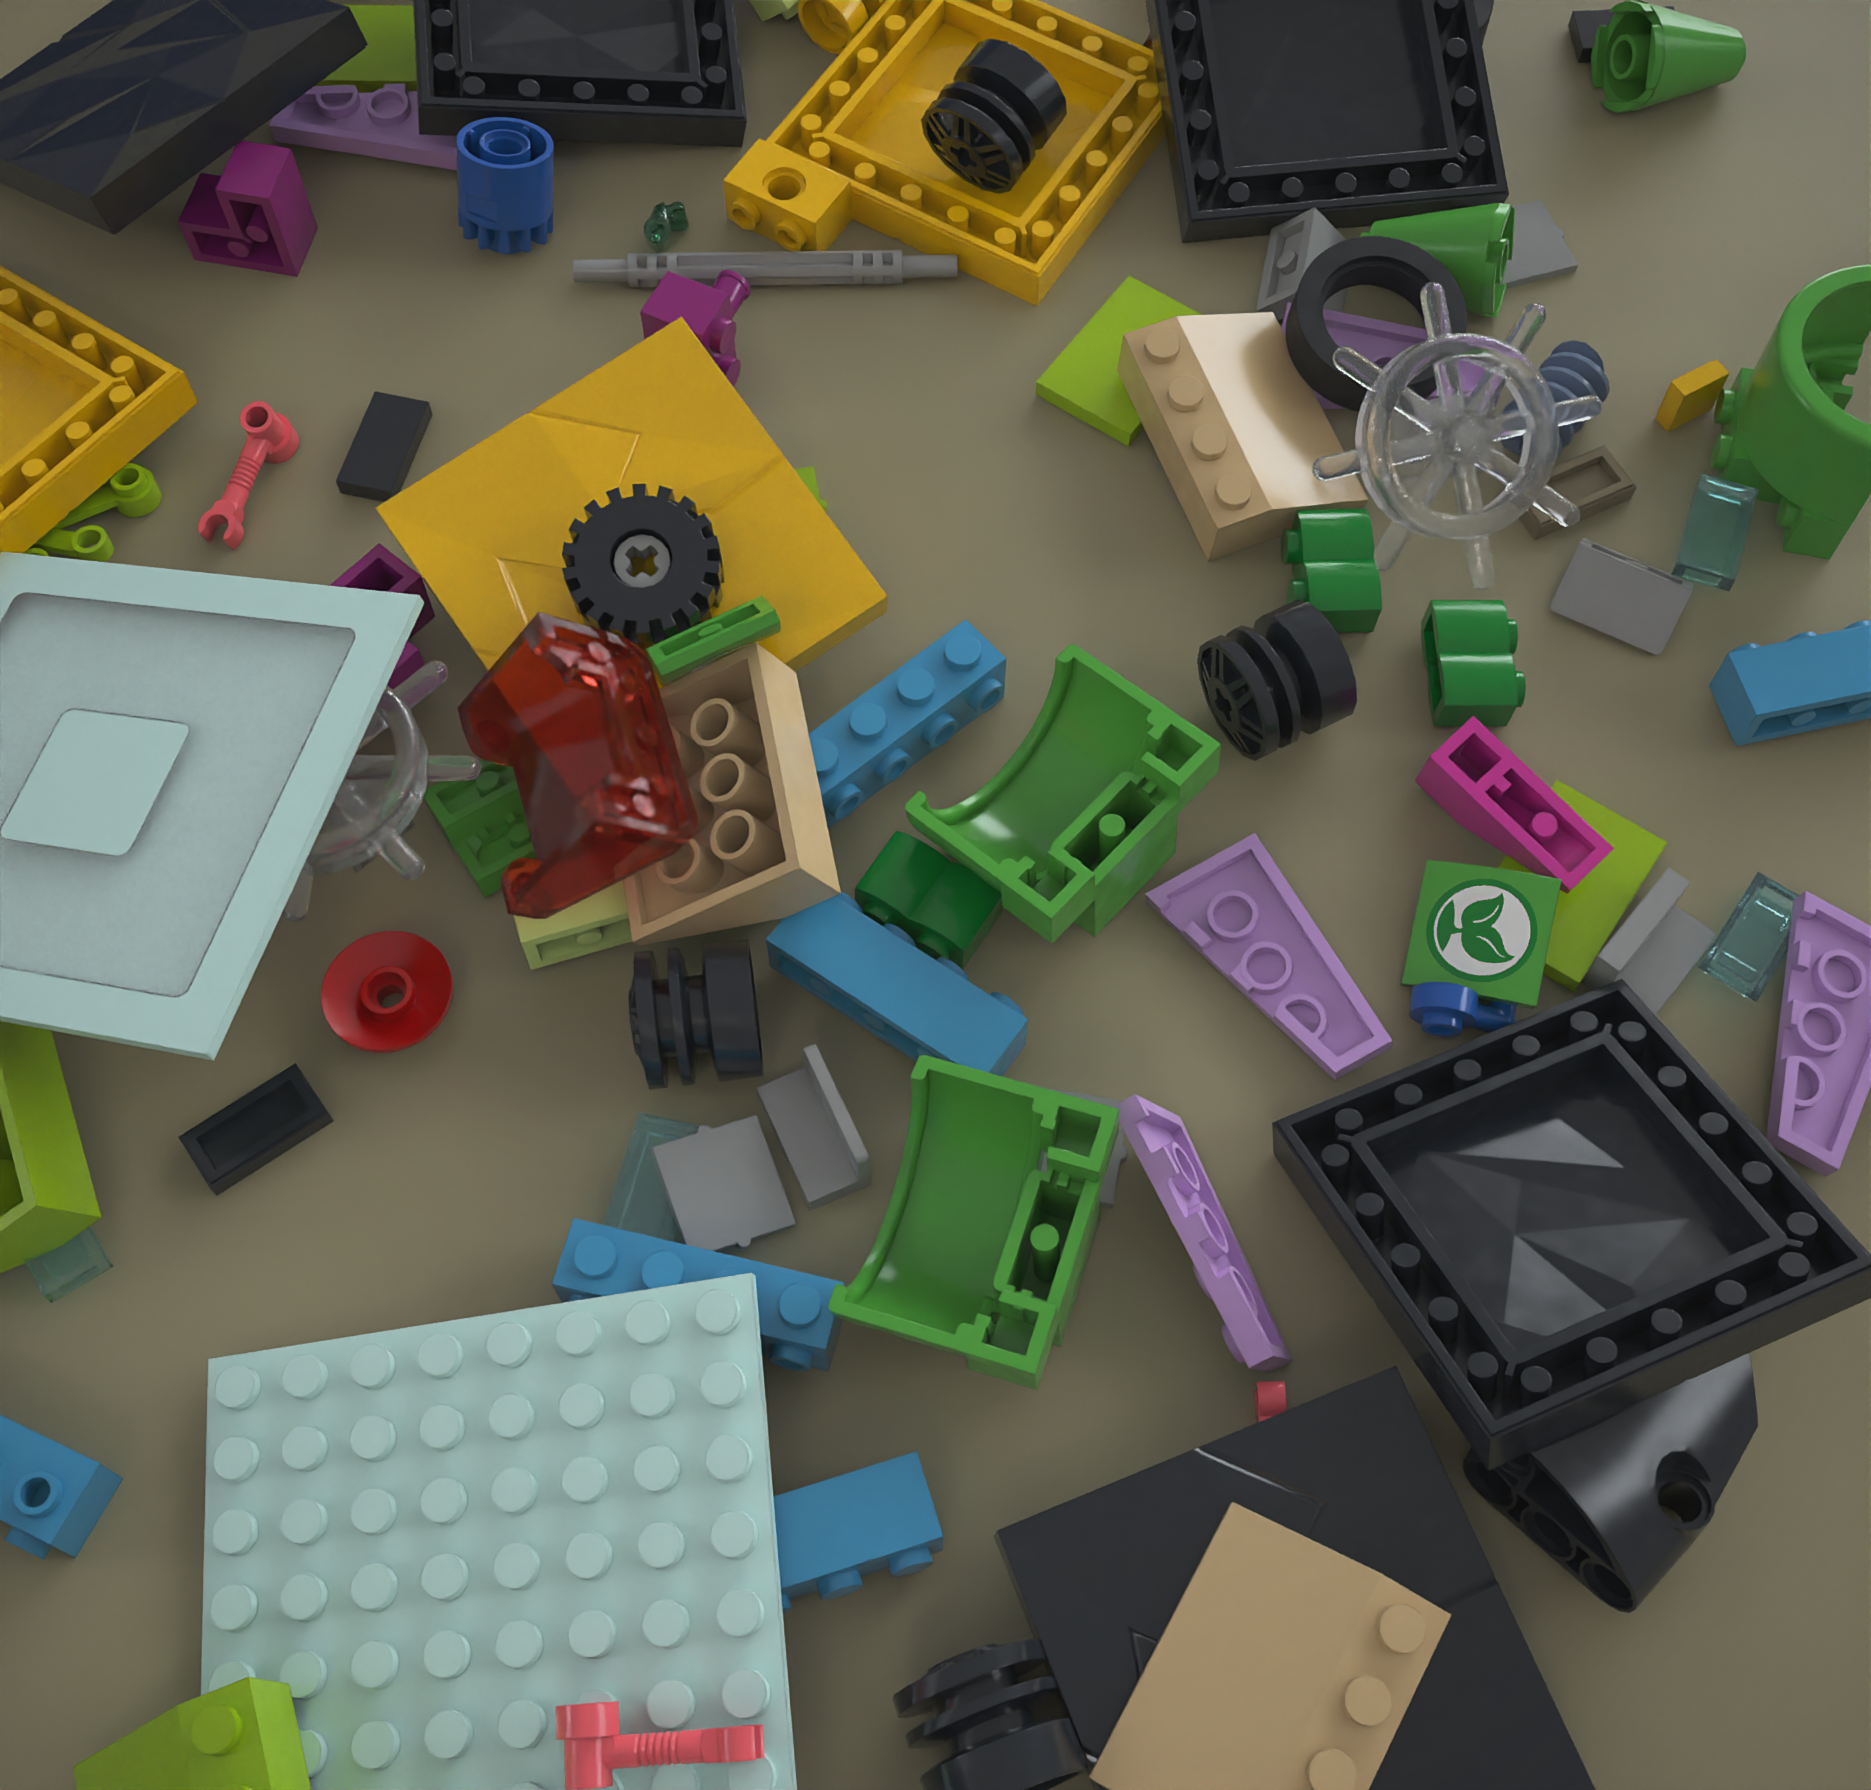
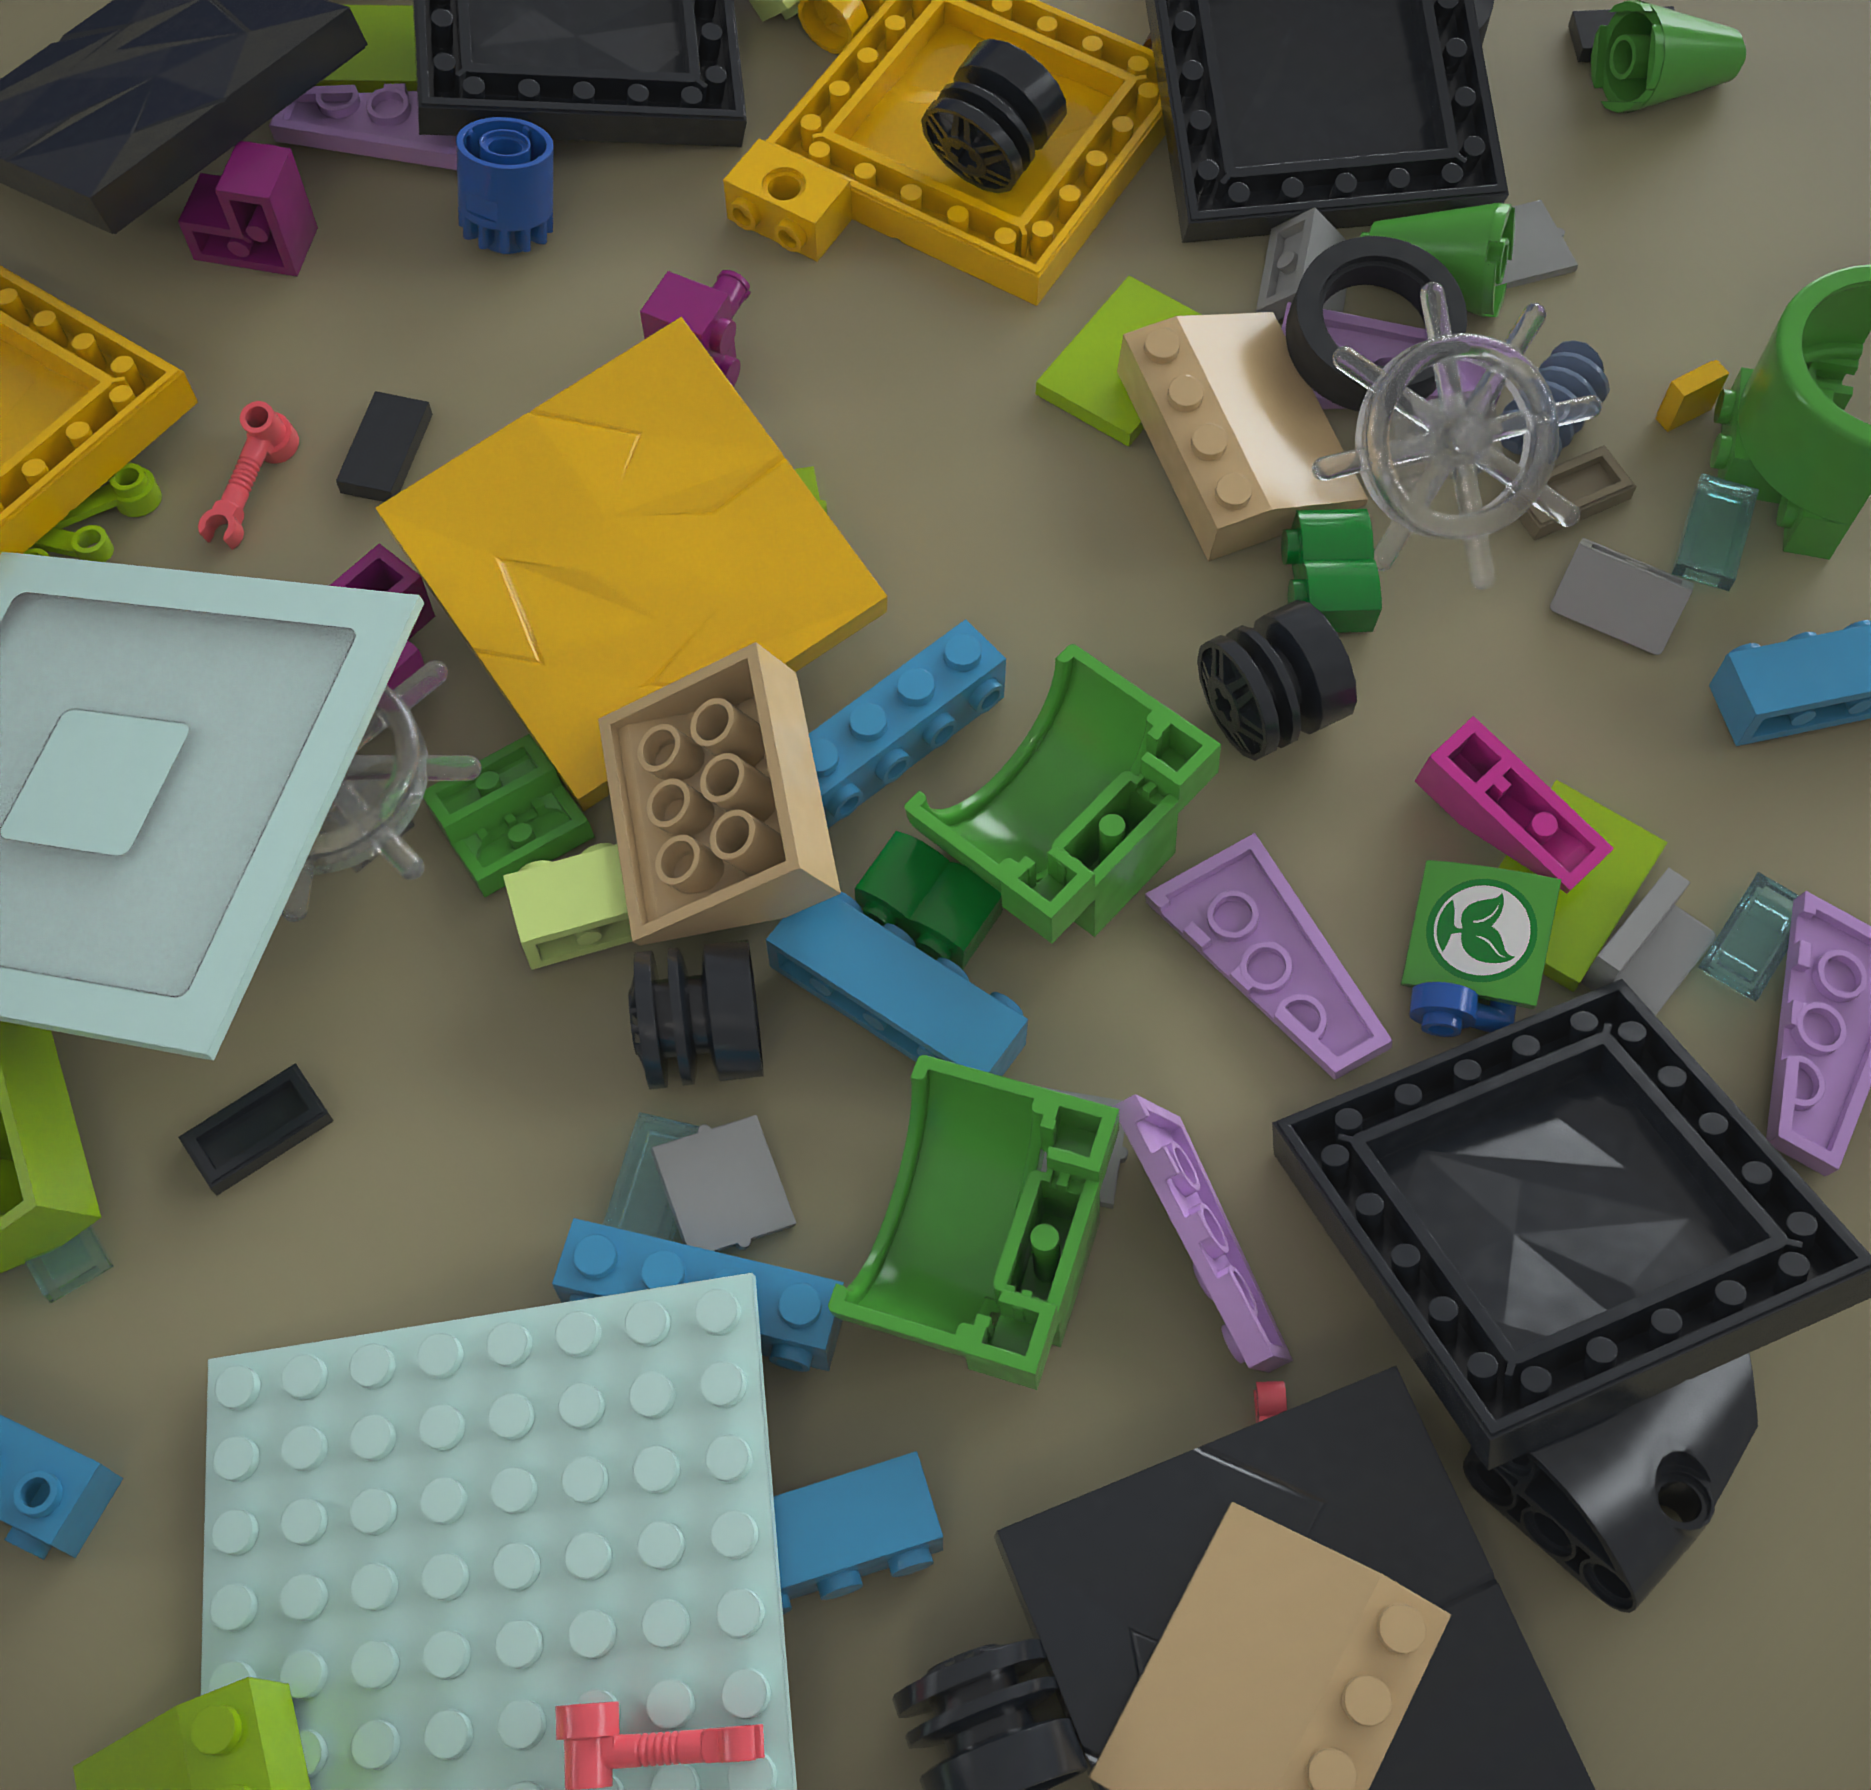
red dish [321,931,453,1053] -> none
clear red windscreen [457,612,699,919] -> none
black bush [562,484,724,653] -> none
light grey axle [573,249,957,287] -> none
clear green arm [643,201,689,251] -> none
bright green slope [646,596,781,686] -> none
light grey panel [756,1044,871,1211] -> none
green brick [1421,600,1526,726] -> none

